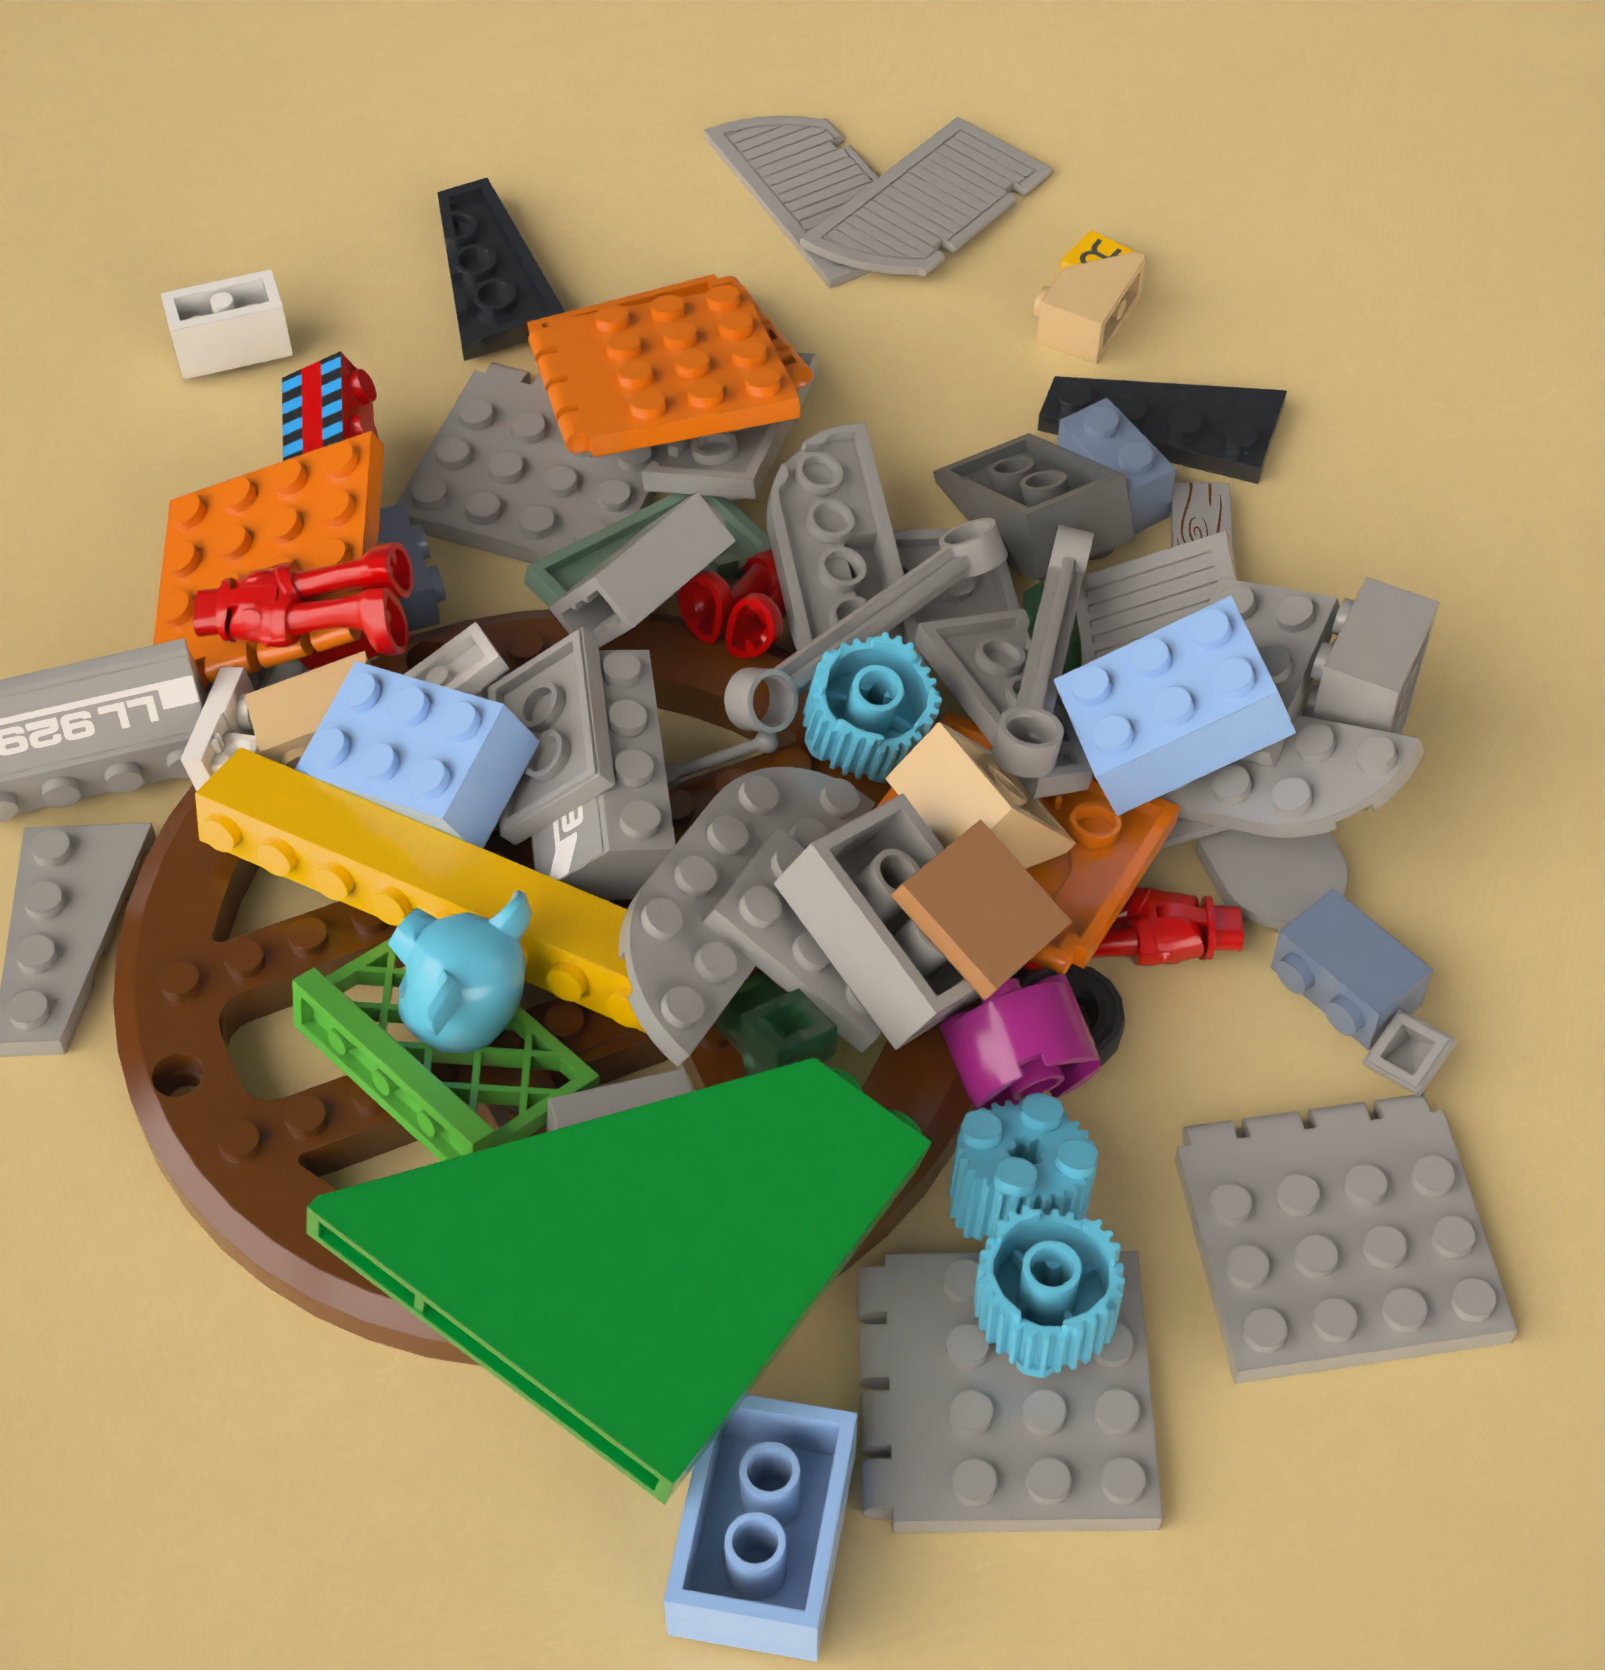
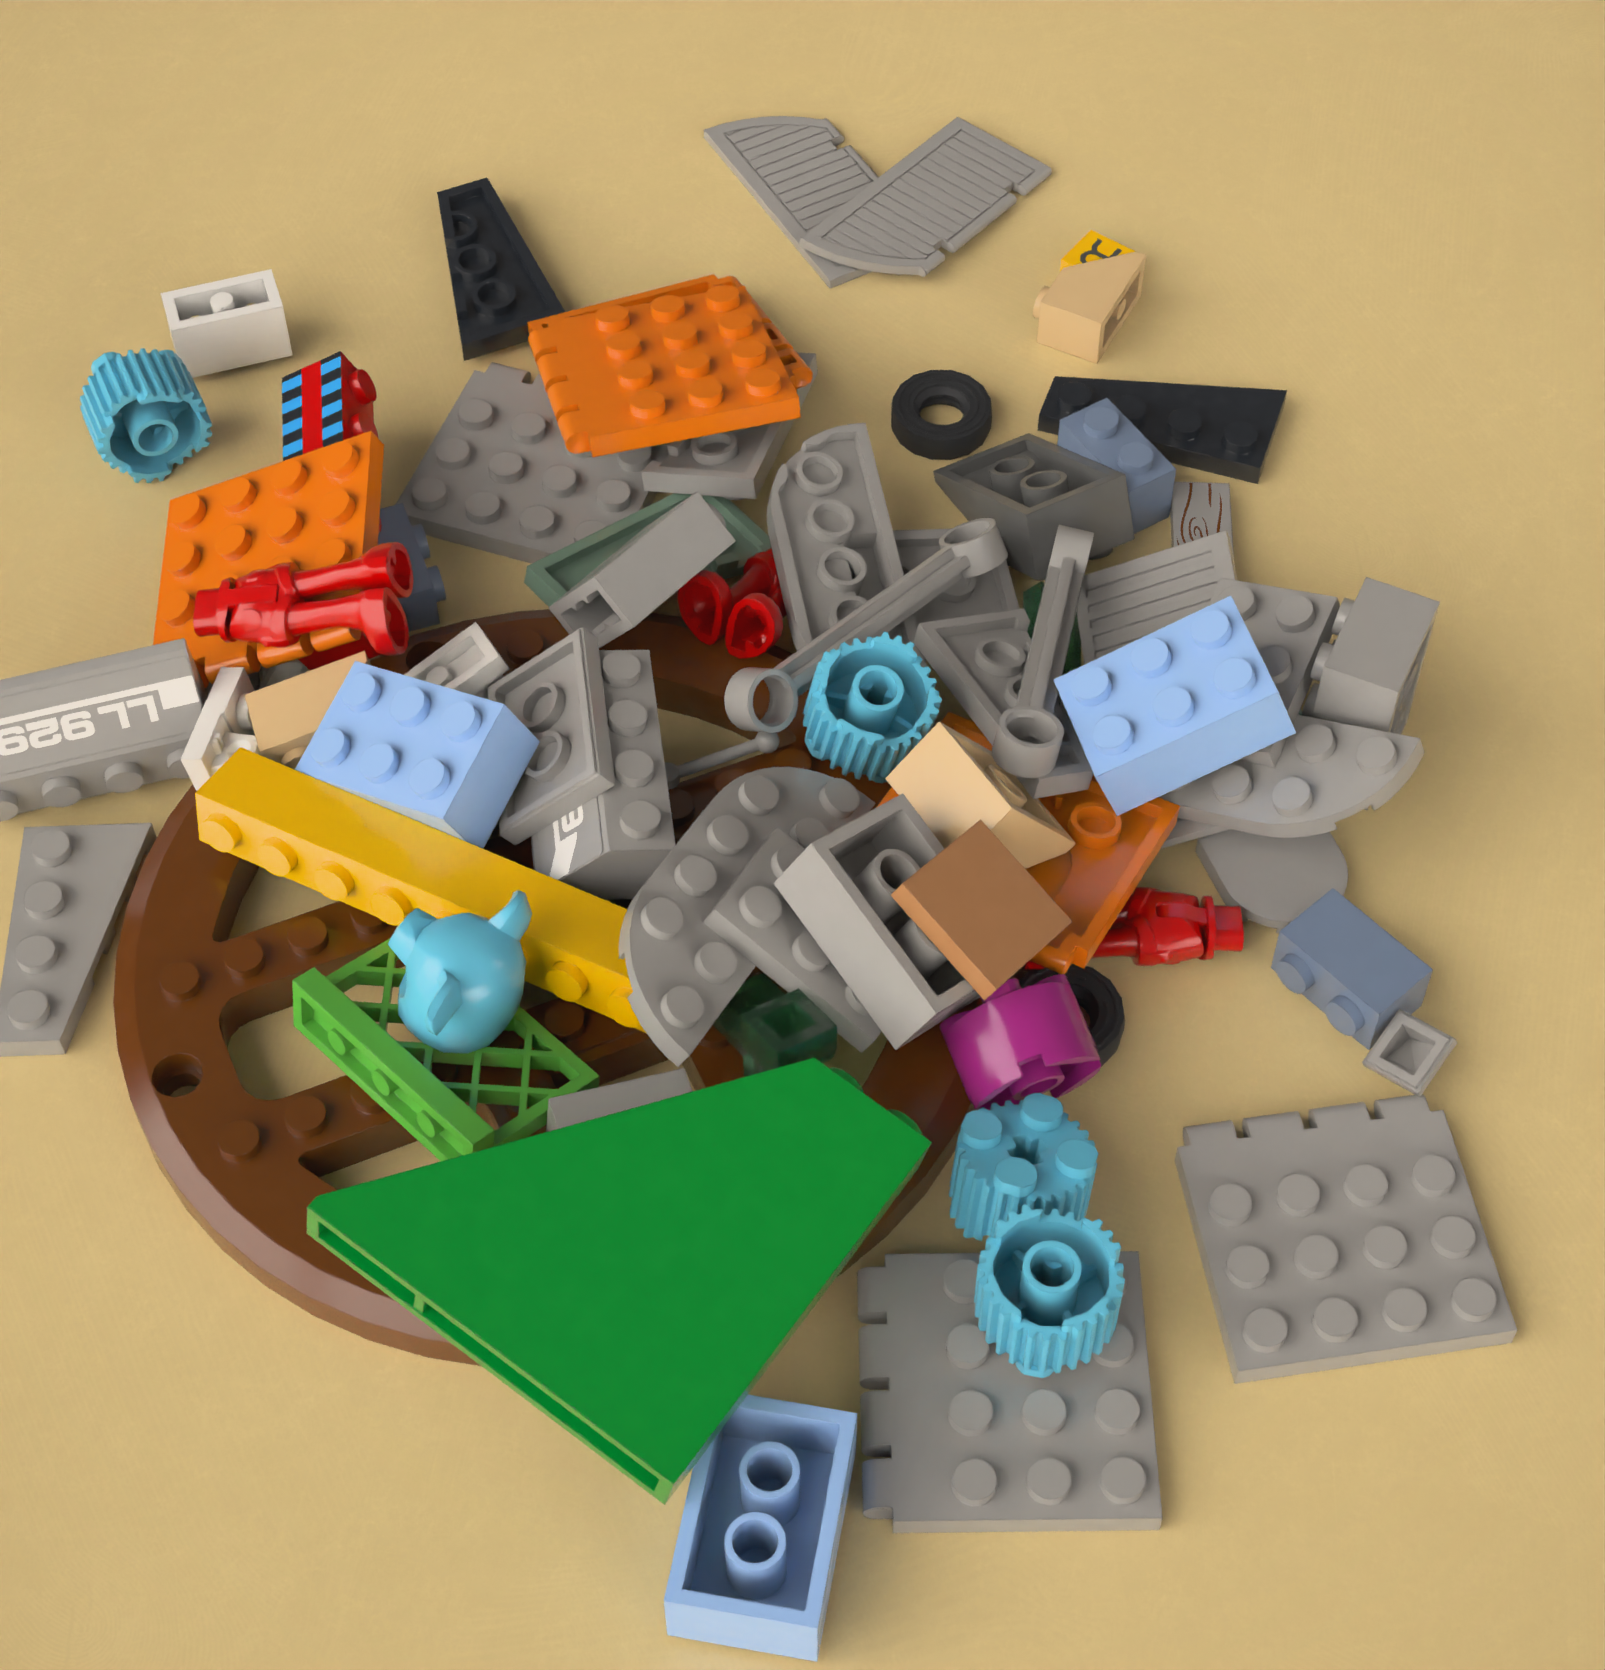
none -> medium azure brick [80,348,212,483]
none -> black tyre [891,370,992,460]

